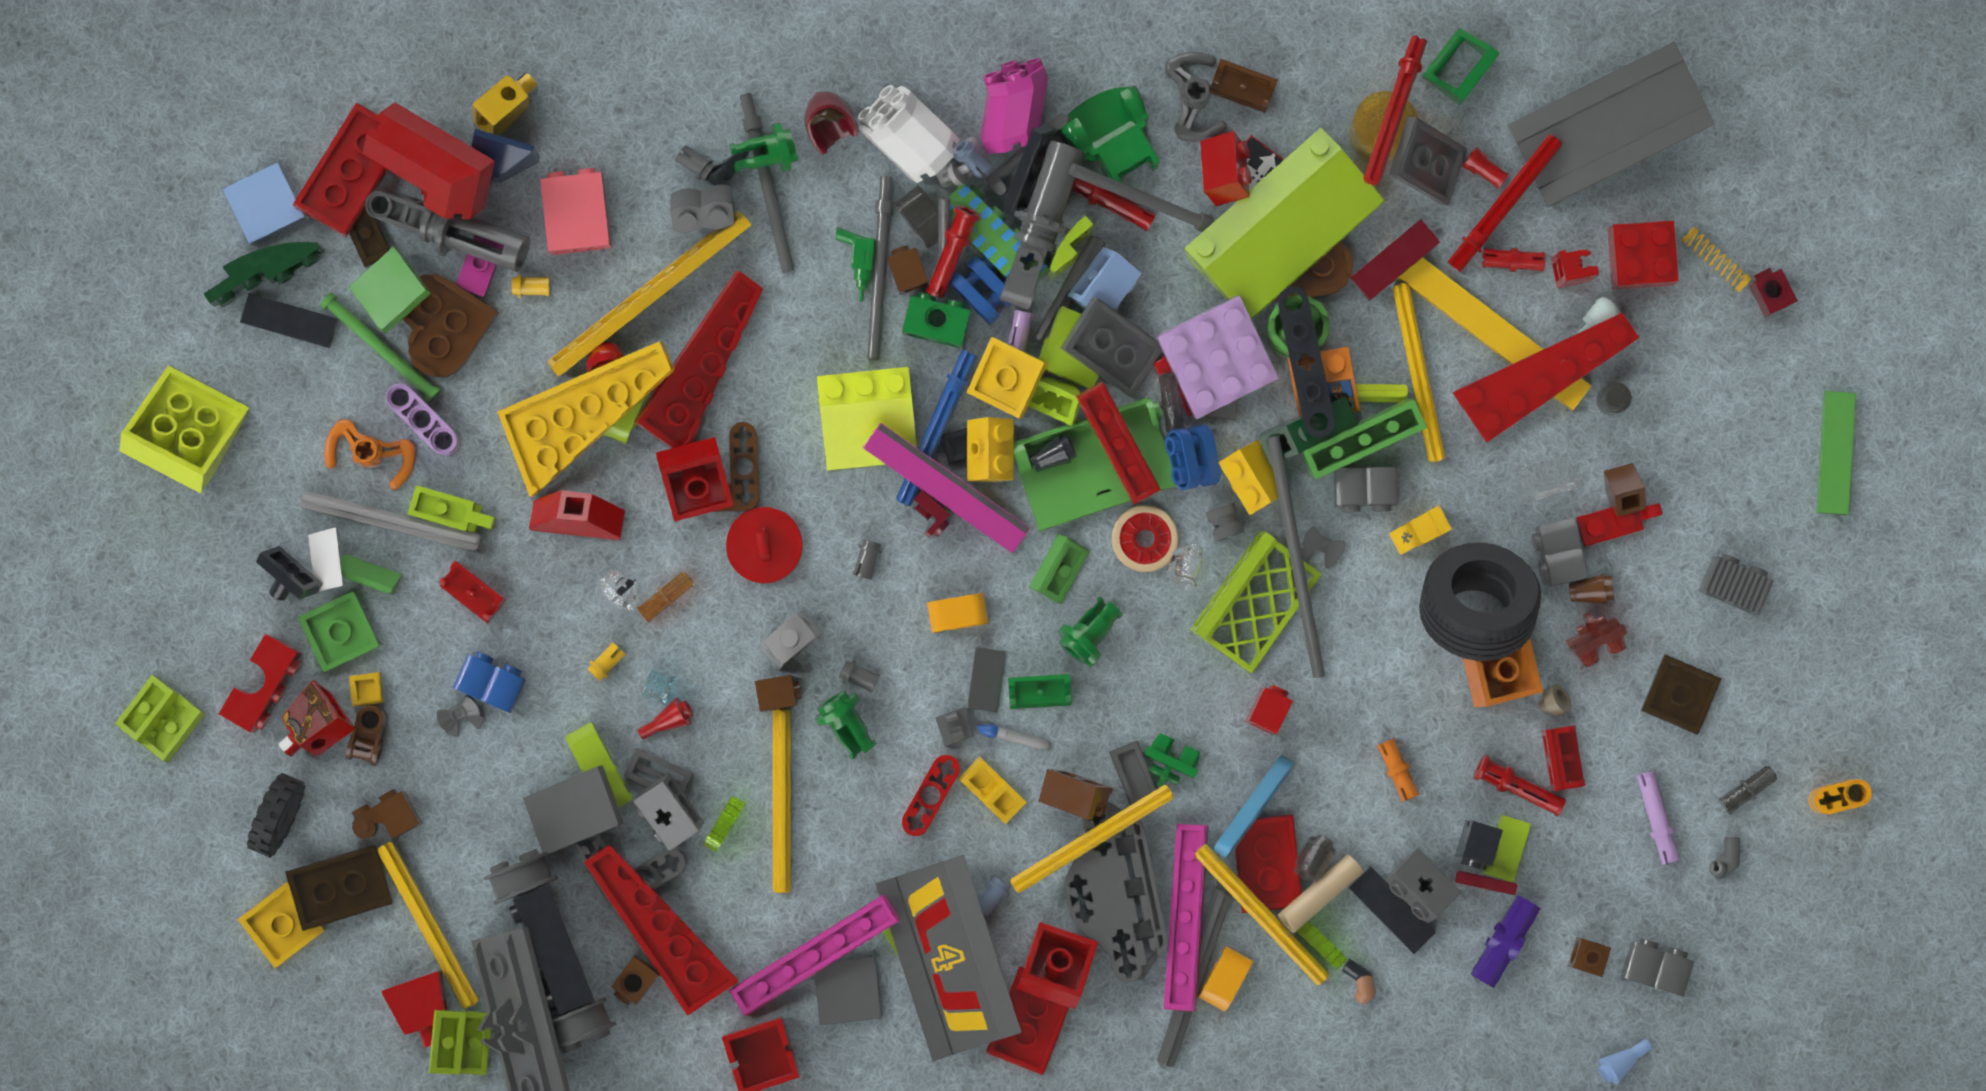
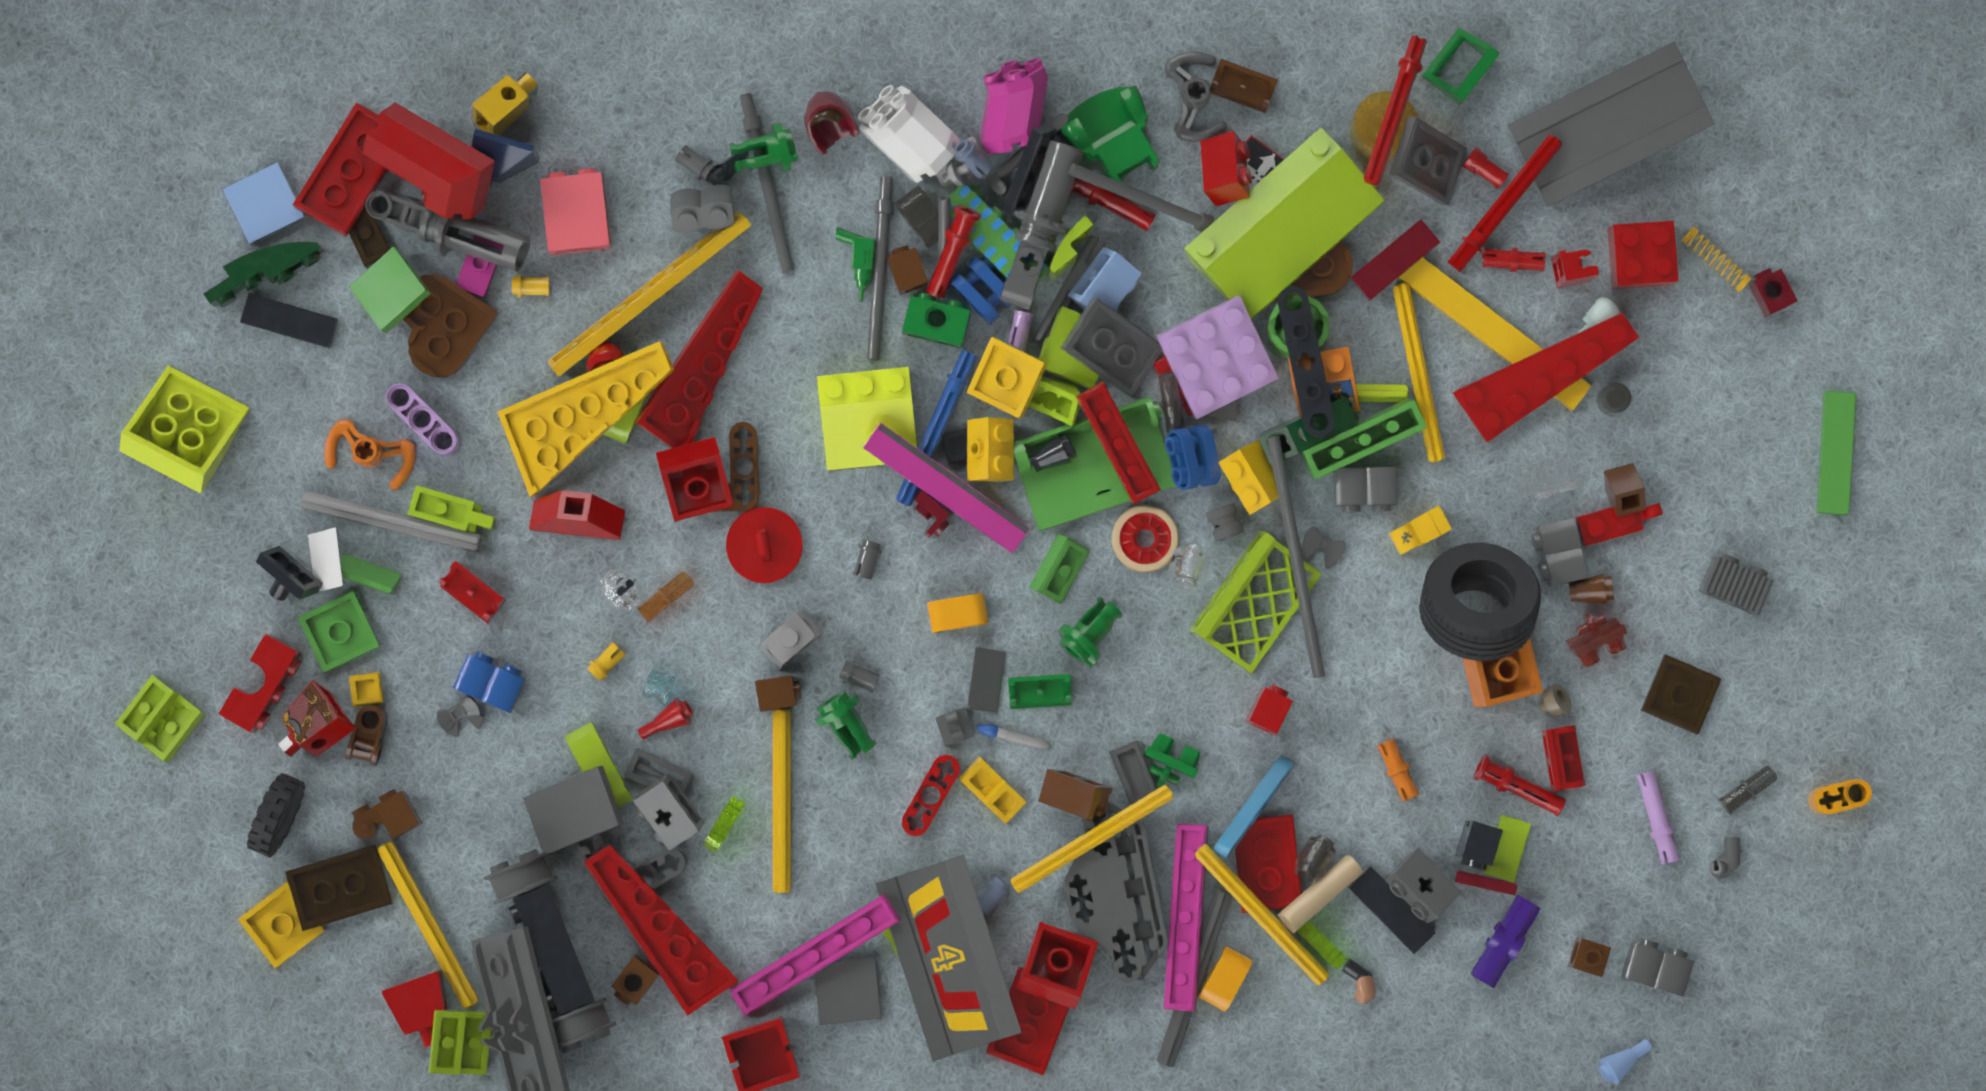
bright green bar [320,292,441,403] -> none

